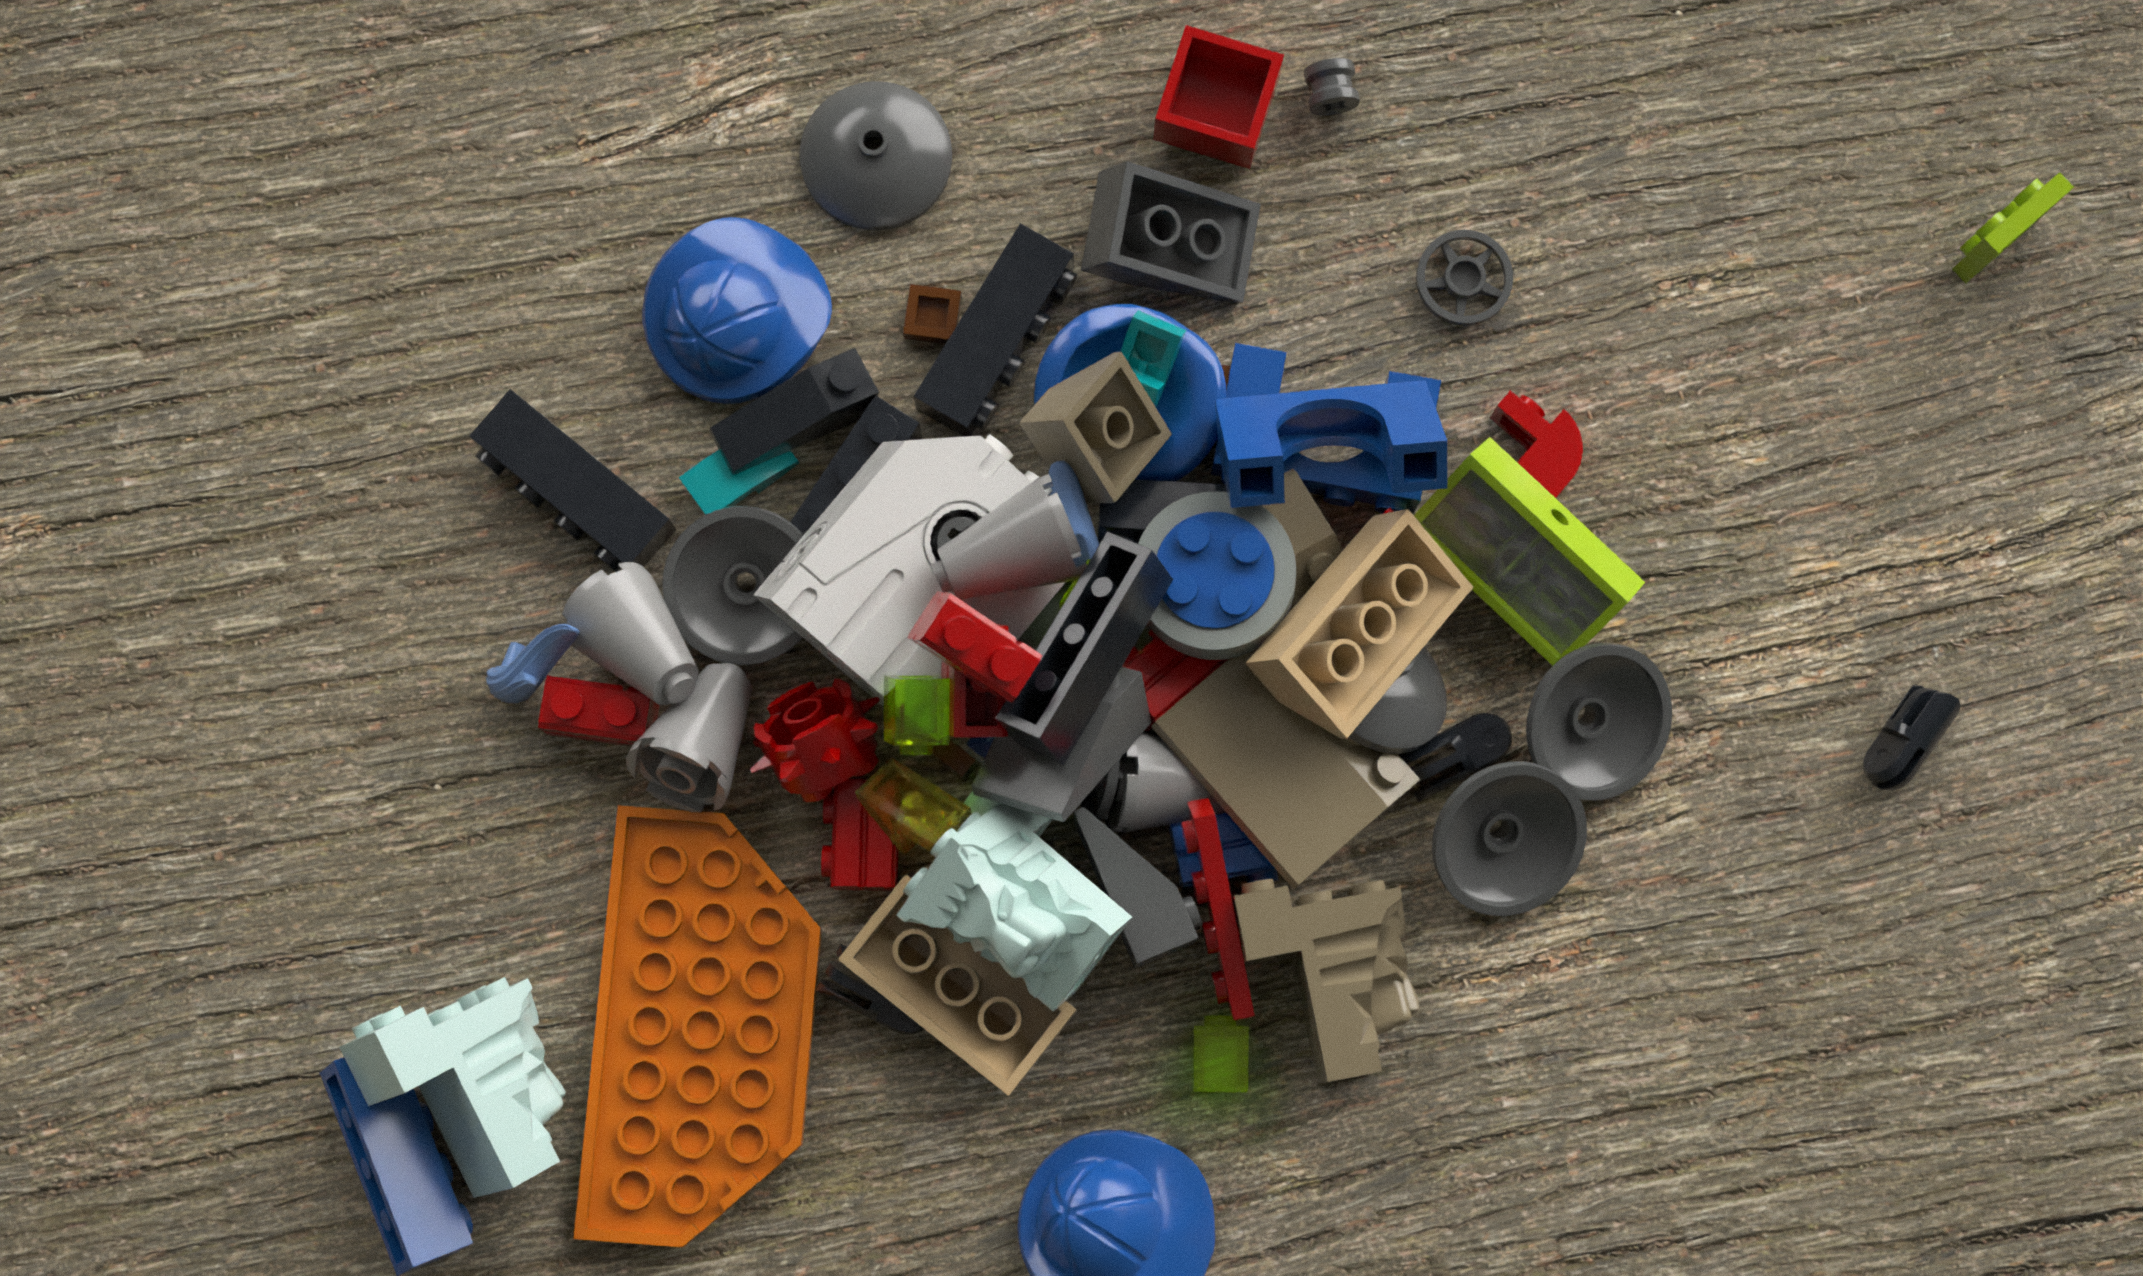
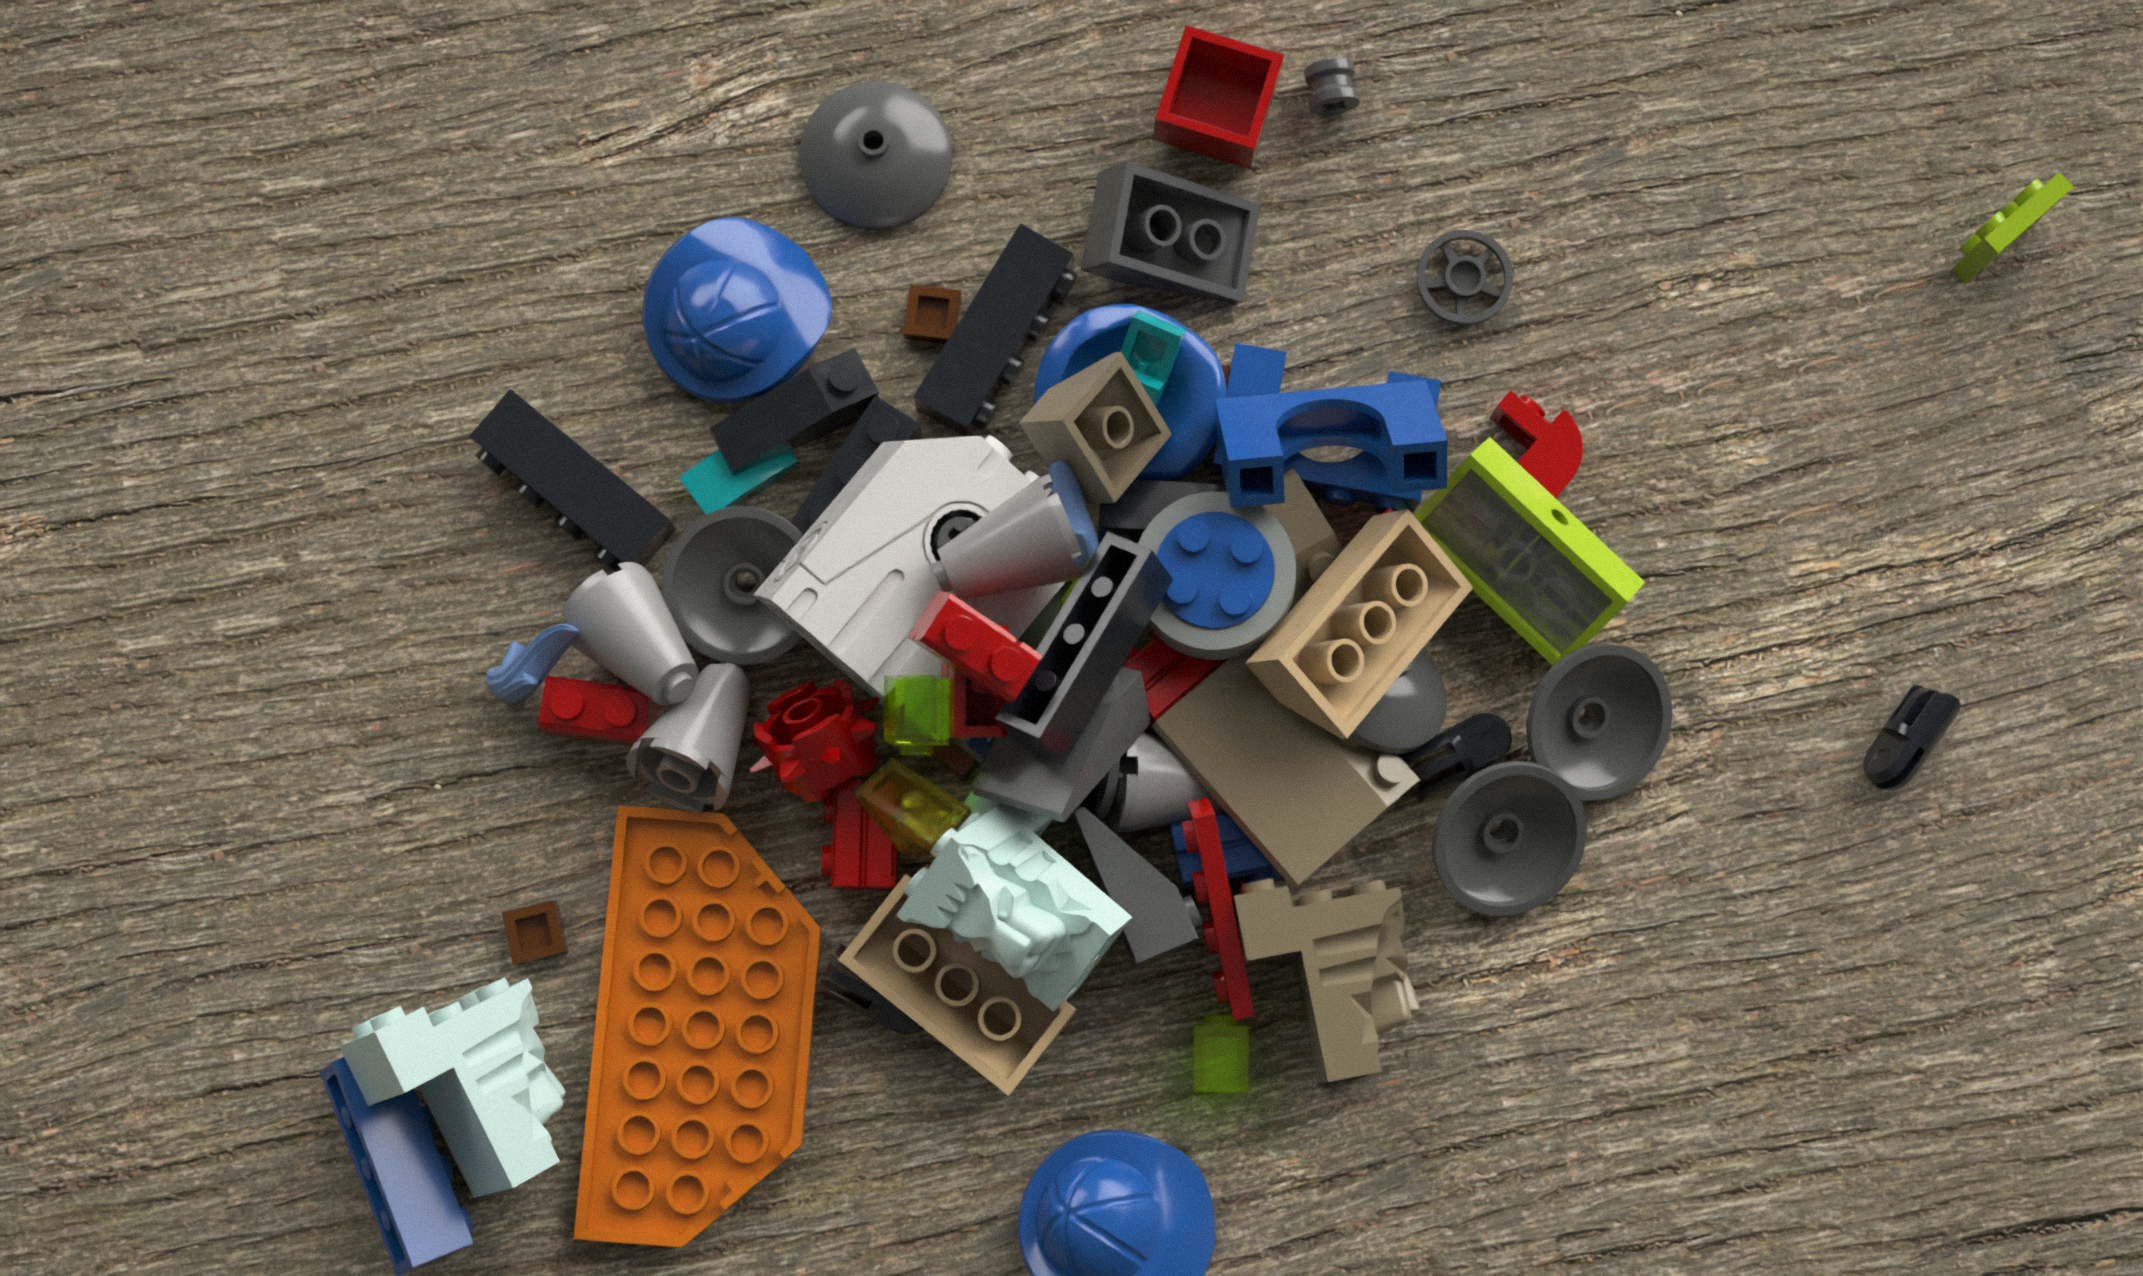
none -> reddish brown tile [502,900,569,966]

